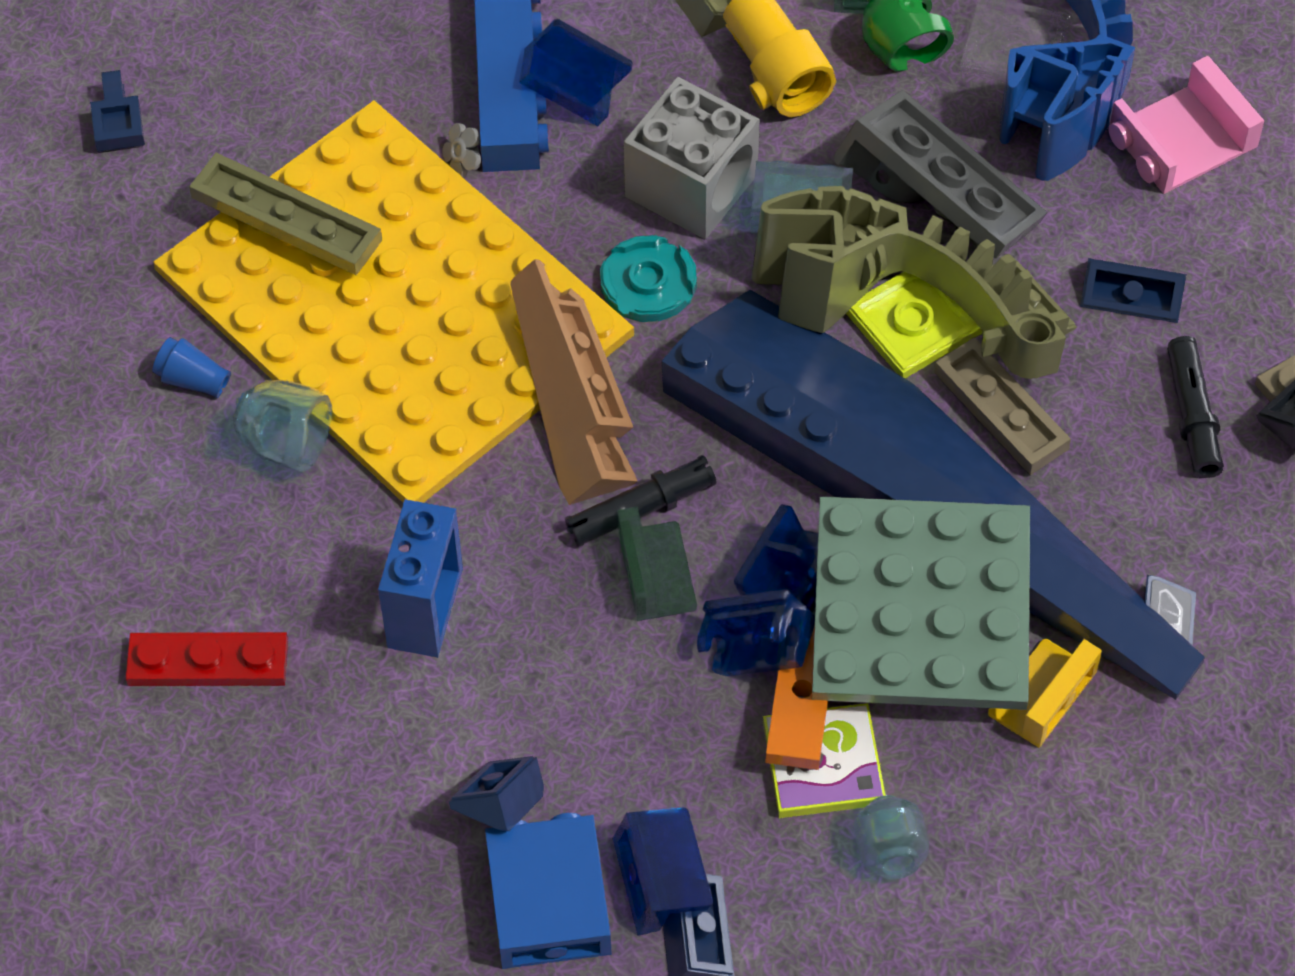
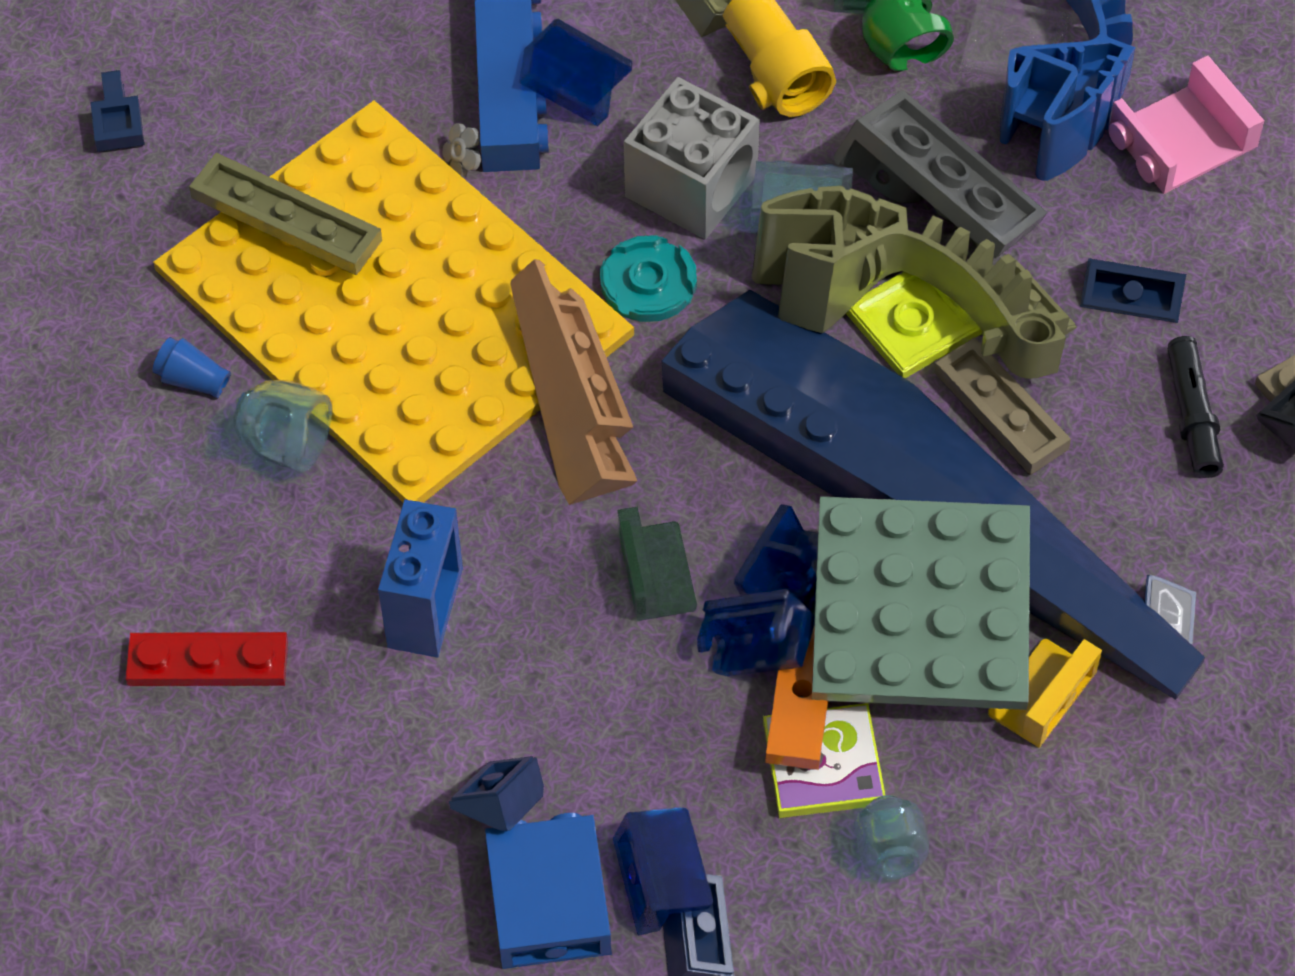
black pin [565,455,717,548] -> none

